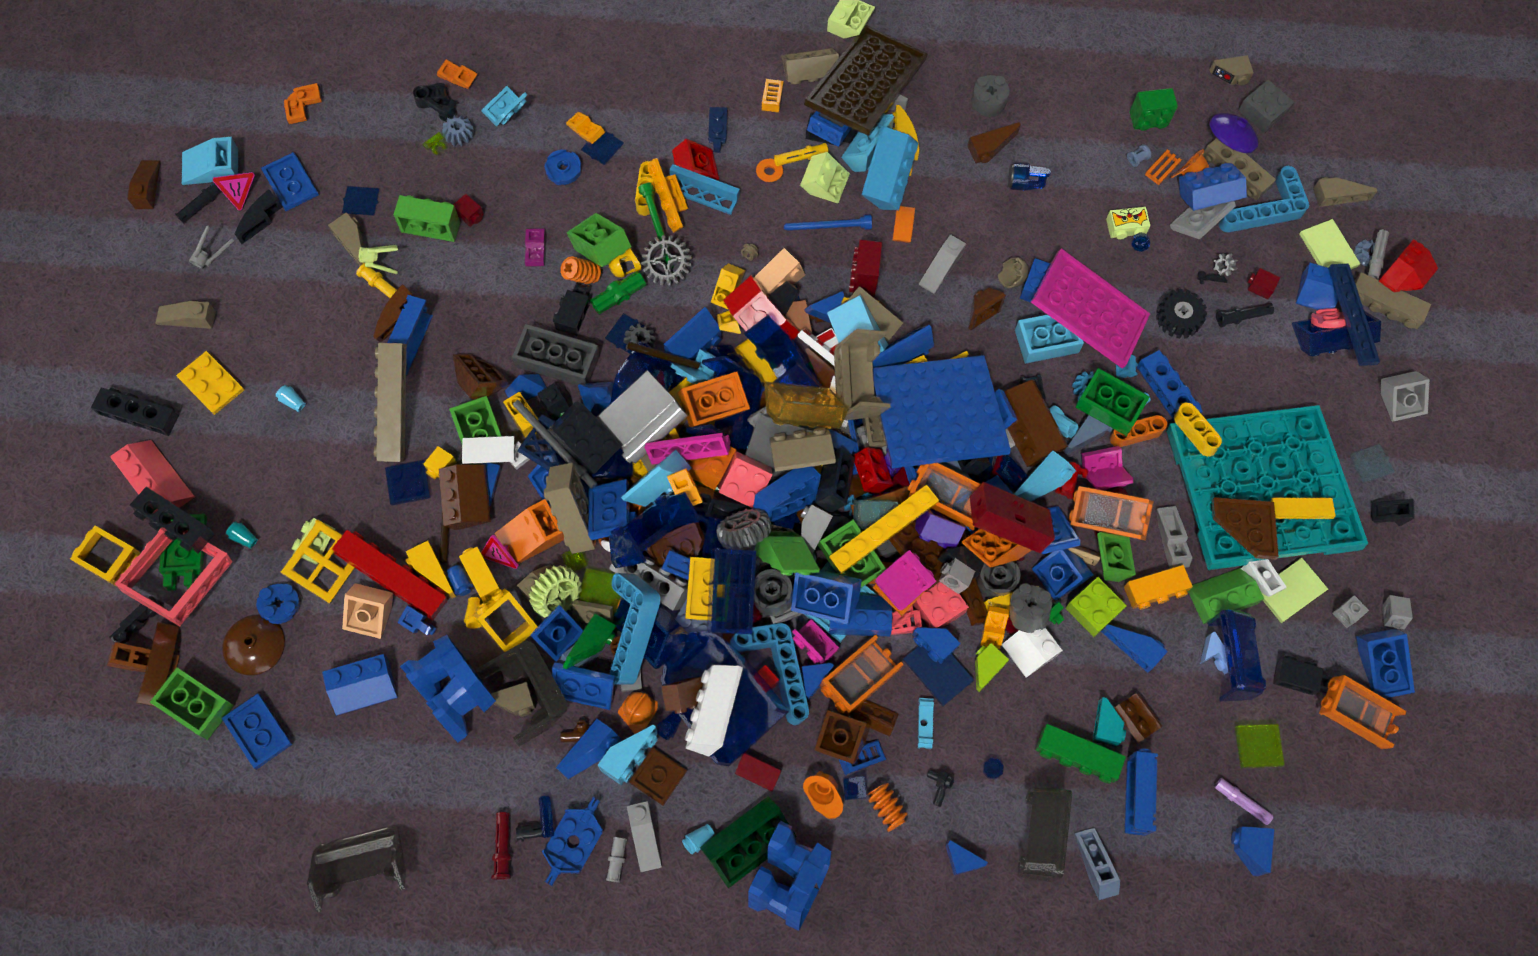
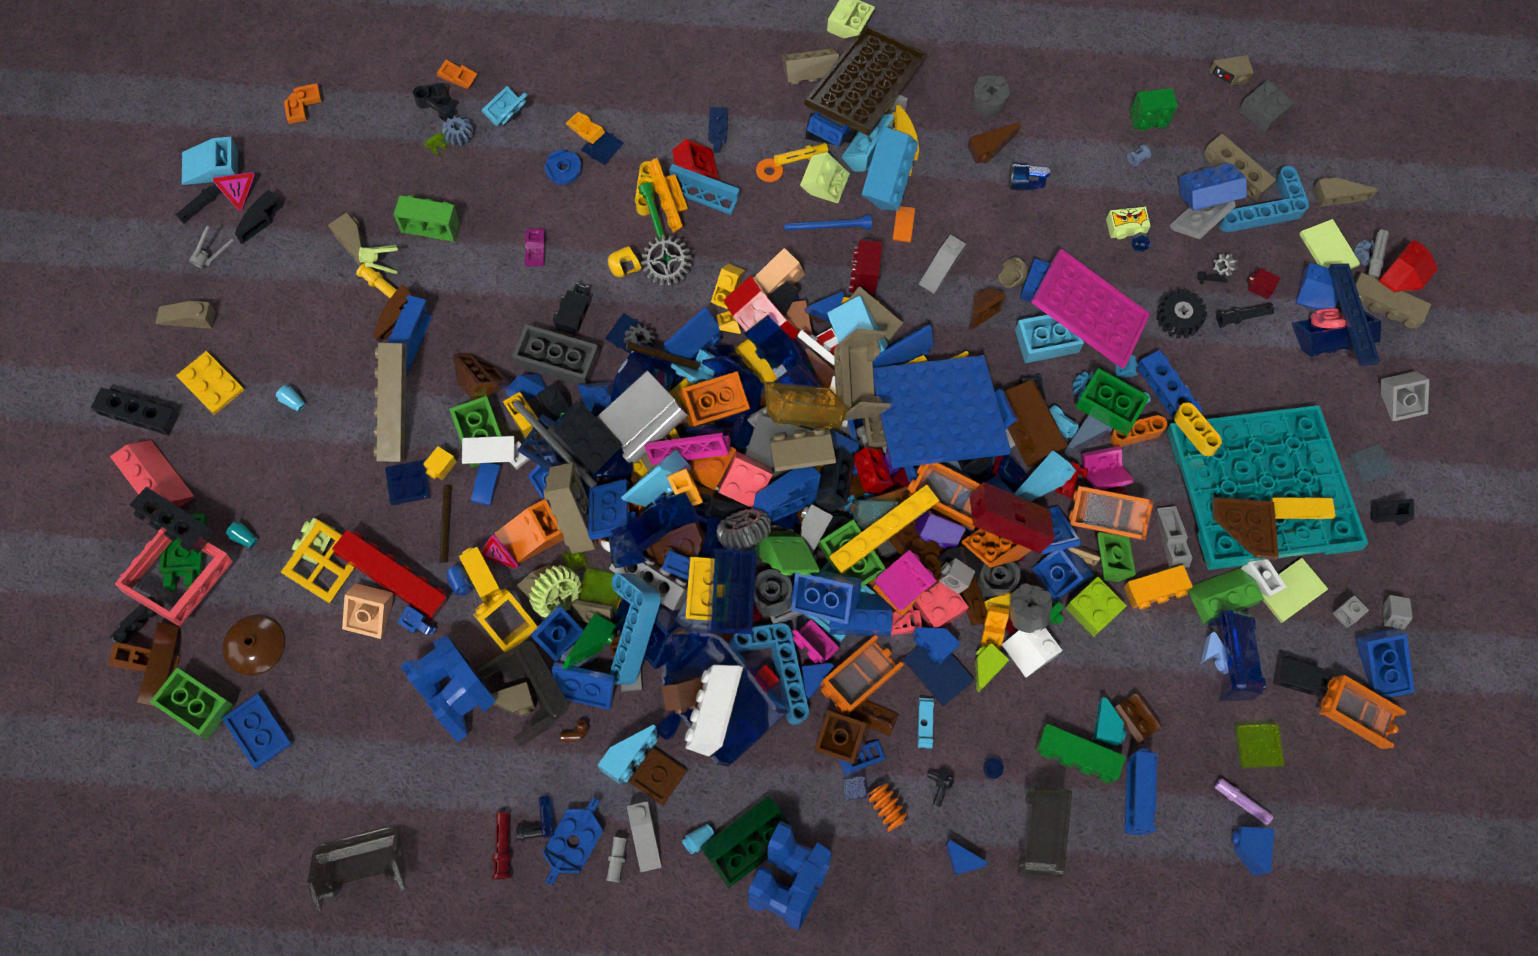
yellow window [70,526,140,587] -> none
reddish brown slope [127,160,160,209] -> none
blue plate [256,584,300,624] -> none
blue tile [261,152,319,211] -> none
slope [322,654,397,716] -> none
clear blue piece [342,186,379,216] -> none
yellow slope [405,541,456,599] -> none
reddish brown slope [439,465,491,530] -> none
dark red brick [453,194,484,227] -> none
yellow cone [464,597,482,629] -> none
blue slope [556,719,622,779] -> none
orange piece [561,256,601,284] -> none
bright green brick [566,213,631,267] -> none
green piece [590,271,646,315] -> none
orange piece [617,692,658,734] -> none
dark red slope [735,753,782,792] -> none
dark tan plate [741,244,758,261] -> none
light orange slope [762,79,784,112] -> none
orange piece [803,771,843,819] -> none
sand blue slope [1075,828,1120,900] -> none
blue slope [1101,625,1168,673] -> none
orange tile [1145,149,1182,185] -> none
orange piece [1170,149,1209,178] -> none
dark purple dish [1210,113,1258,153] -> none

